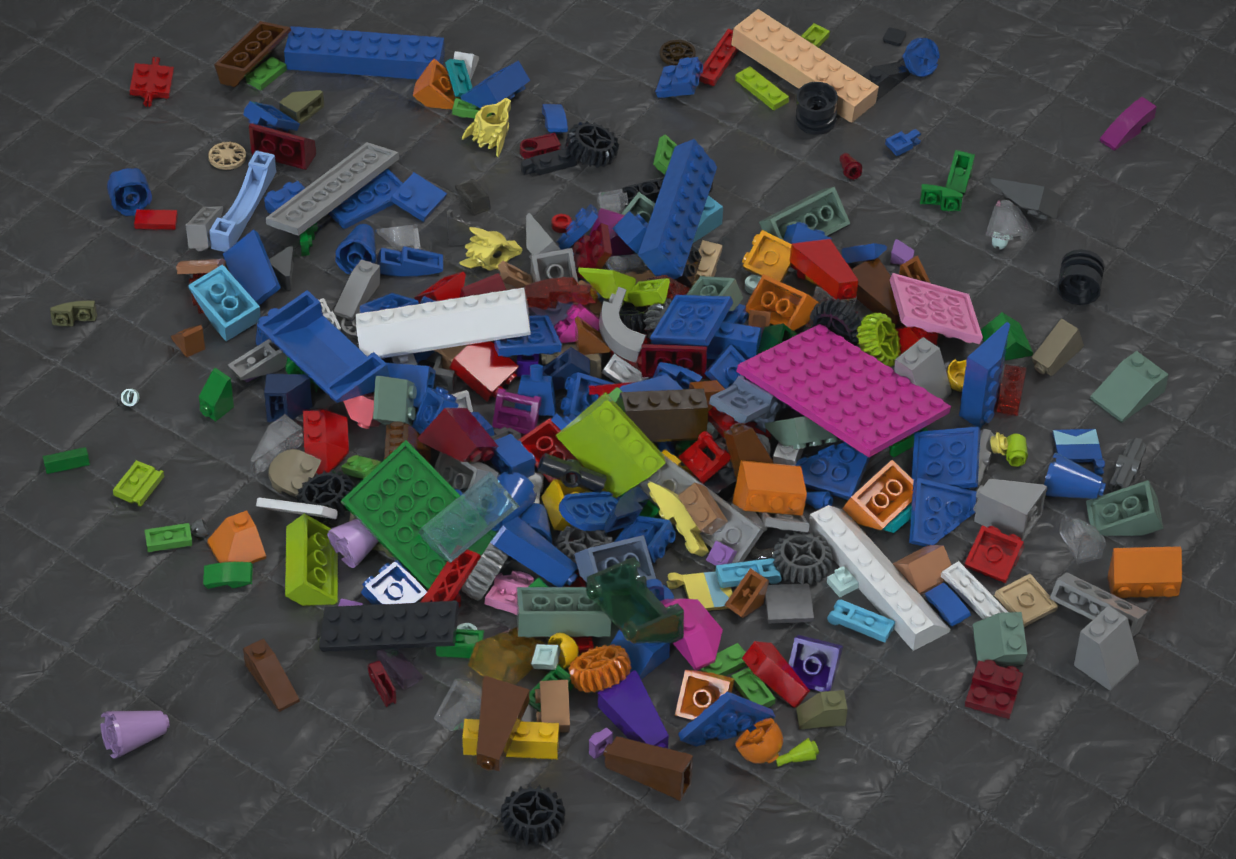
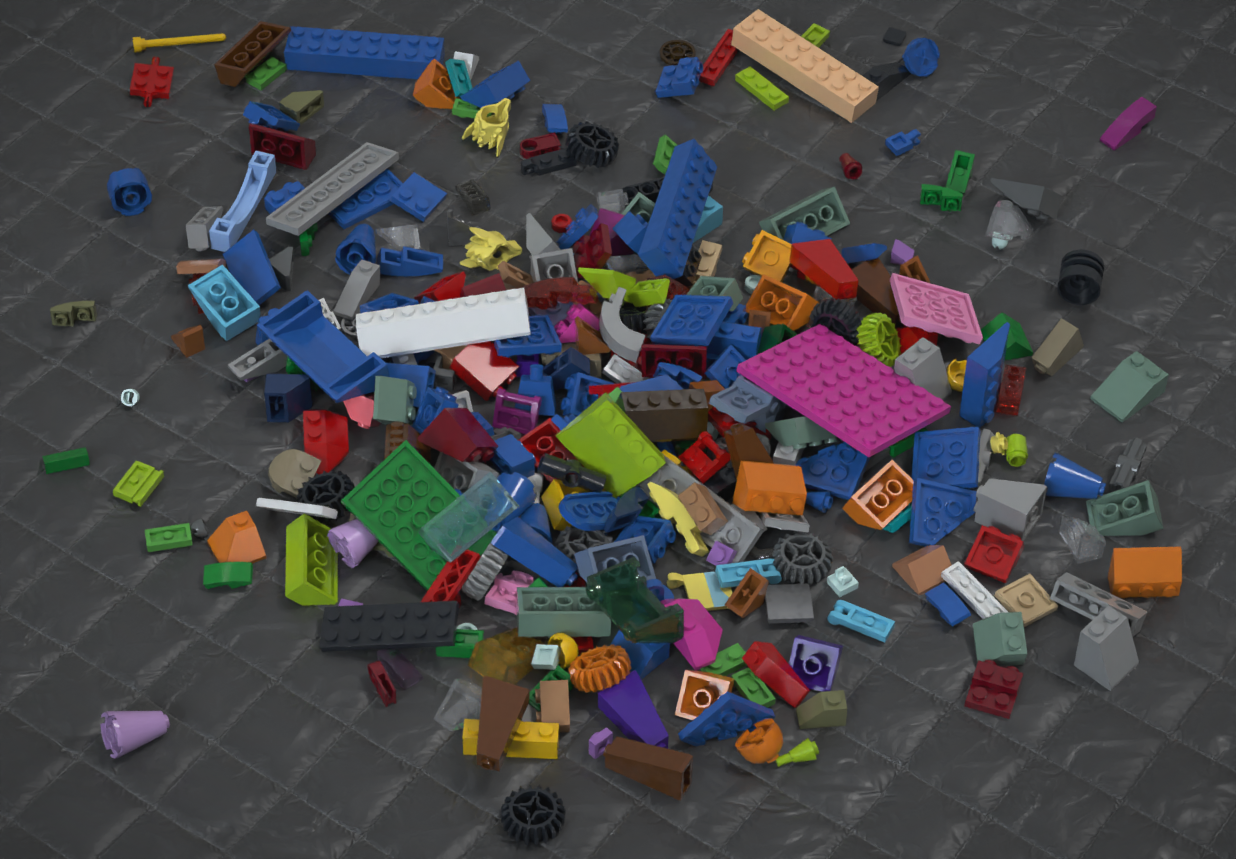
red tile [134,209,178,230] -> none
green slope [199,368,234,422] -> none
tan wheel [208,142,246,170] -> none
reddish brown slope [243,638,300,712] -> none
clear slope [250,414,304,477] -> none
bright green plate [341,455,382,479] -> none
plate [361,560,427,605] -> none
black wheel [795,82,838,135] -> none
white slope [809,505,951,651] -> none
blue flag [1053,429,1105,475] -> none
none -> yellow piece [133,33,226,53]

